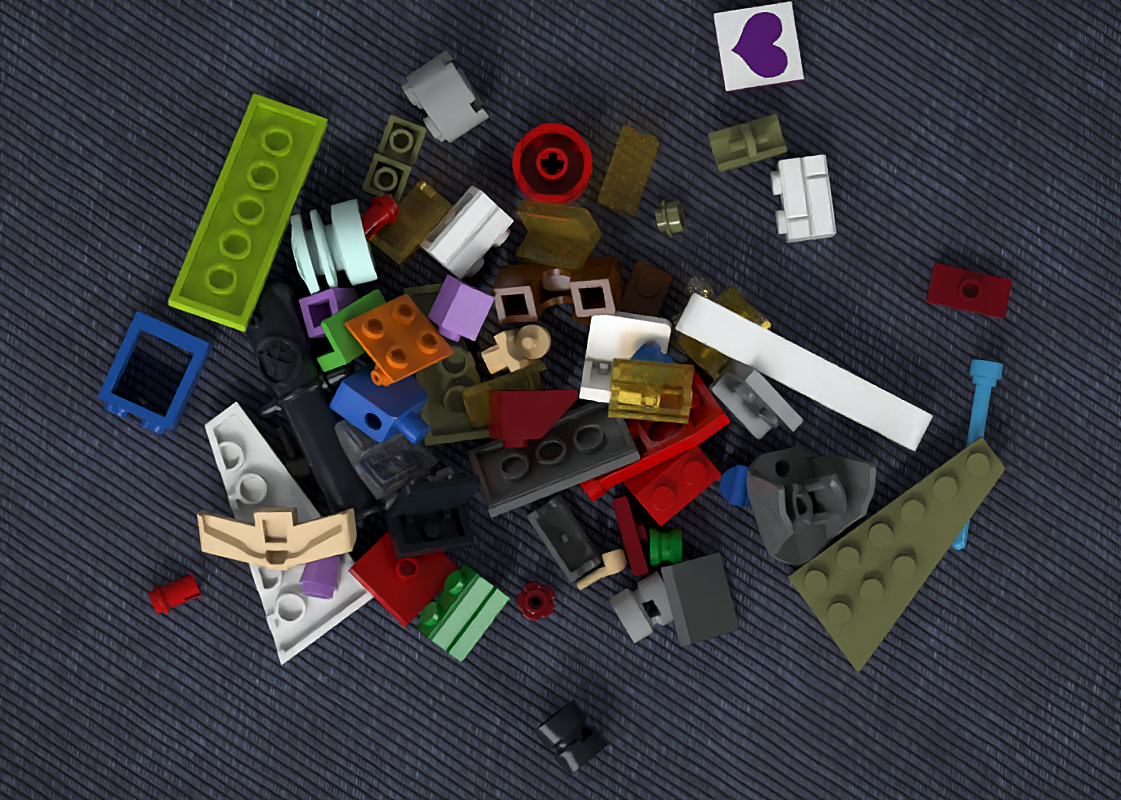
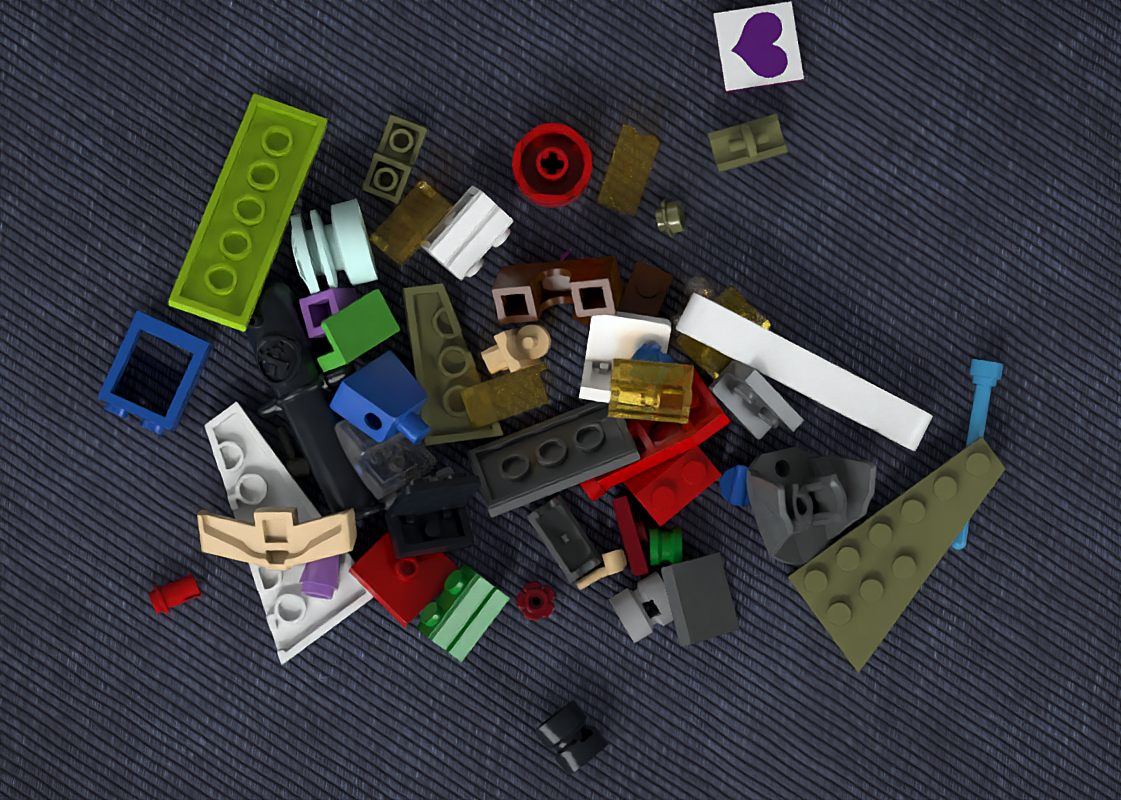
orange hinge [344,293,454,386] -> none
red pin [360,195,399,242] -> none
light grey brick [401,50,490,143] -> none
medium lavender brick [427,274,495,342] -> none
dark red slope [489,388,578,447] -> none
clear yellow panel [515,199,602,271] -> none
white brick [770,155,836,243] -> none
dark red plate [925,263,1012,319] -> none

